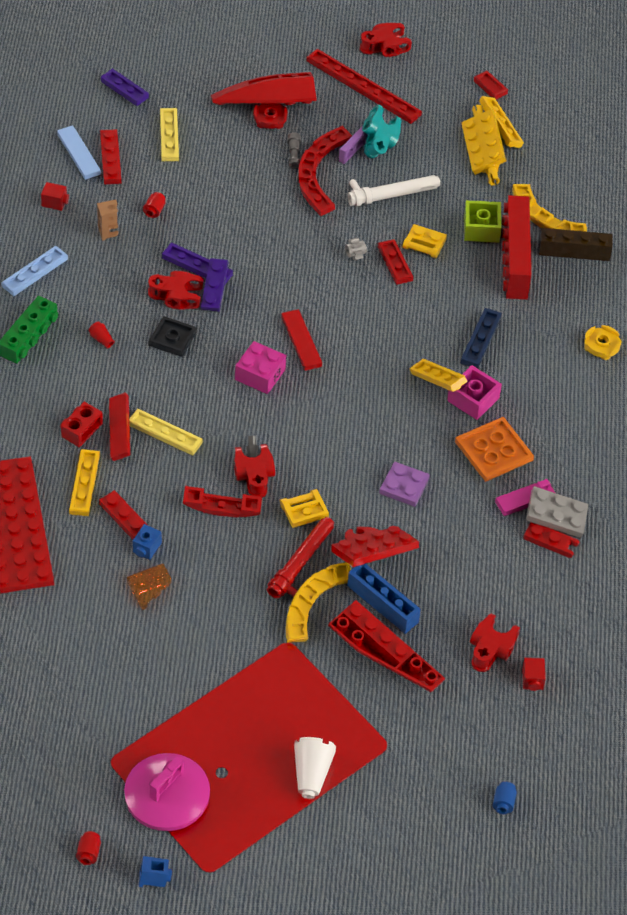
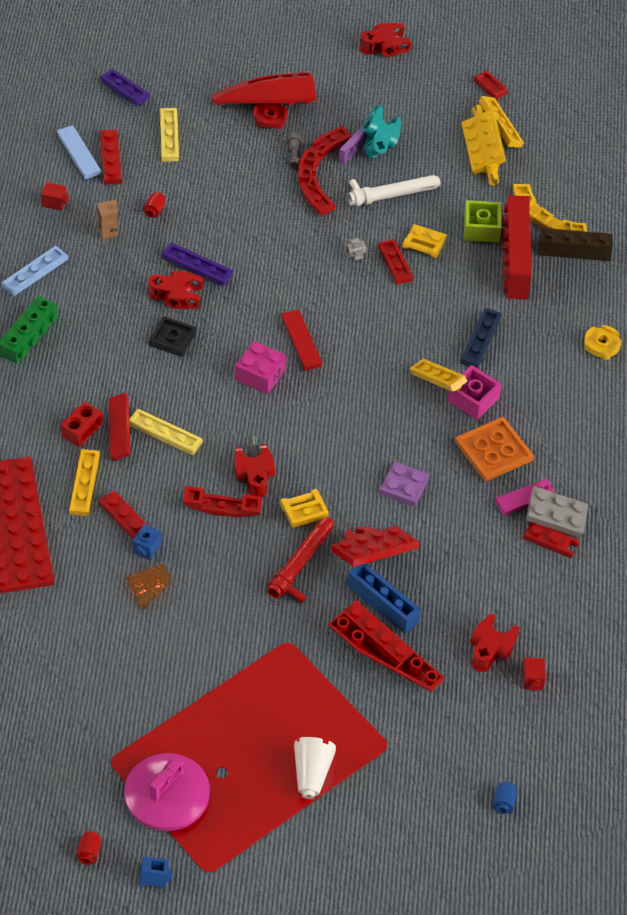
red cone [88,321,115,349] -> none
dark purple plate [201,258,229,312] -> none
yellow tile [286,562,351,643] -> none
red tile [306,49,422,124] -> none

